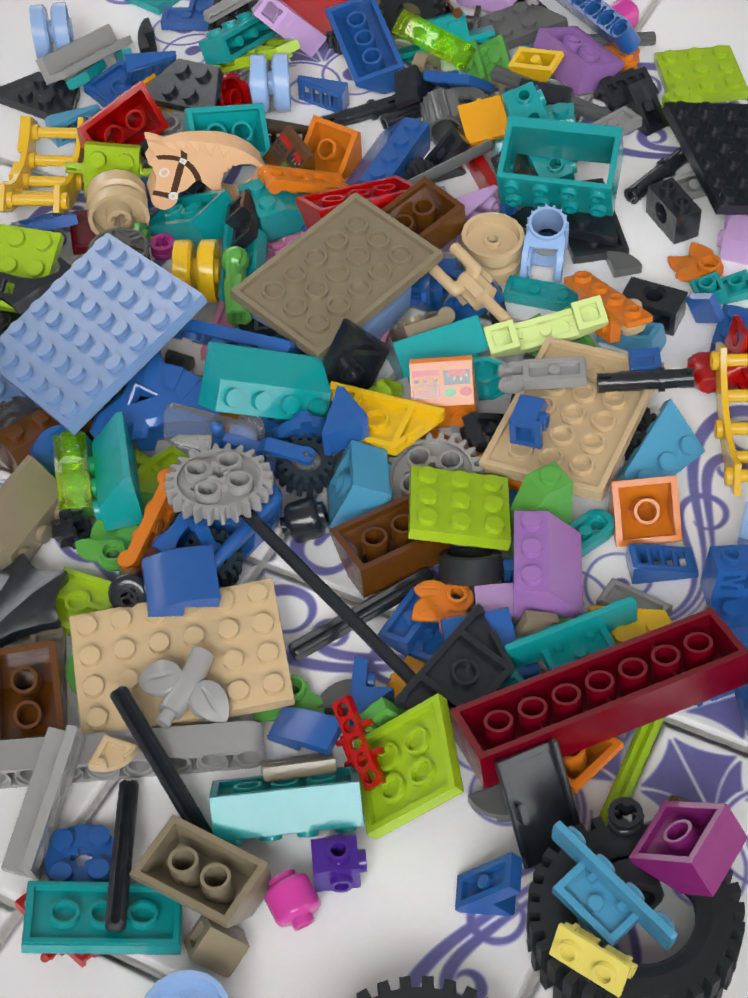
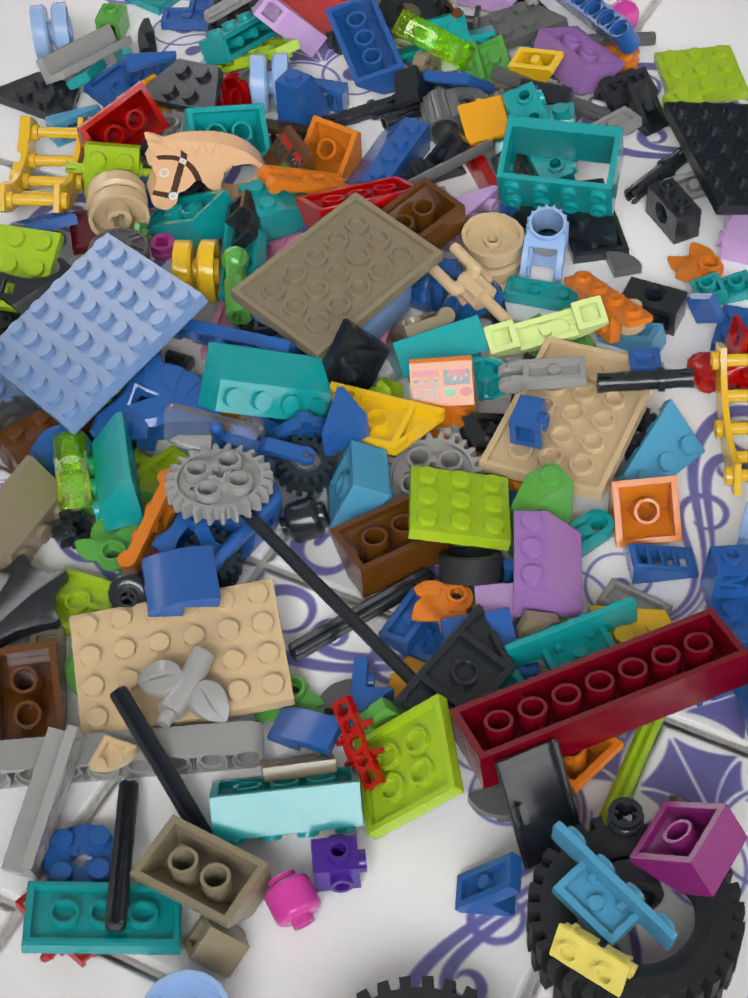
none -> bright green brick [95,2,130,40]
none -> blue slope [275,67,331,139]

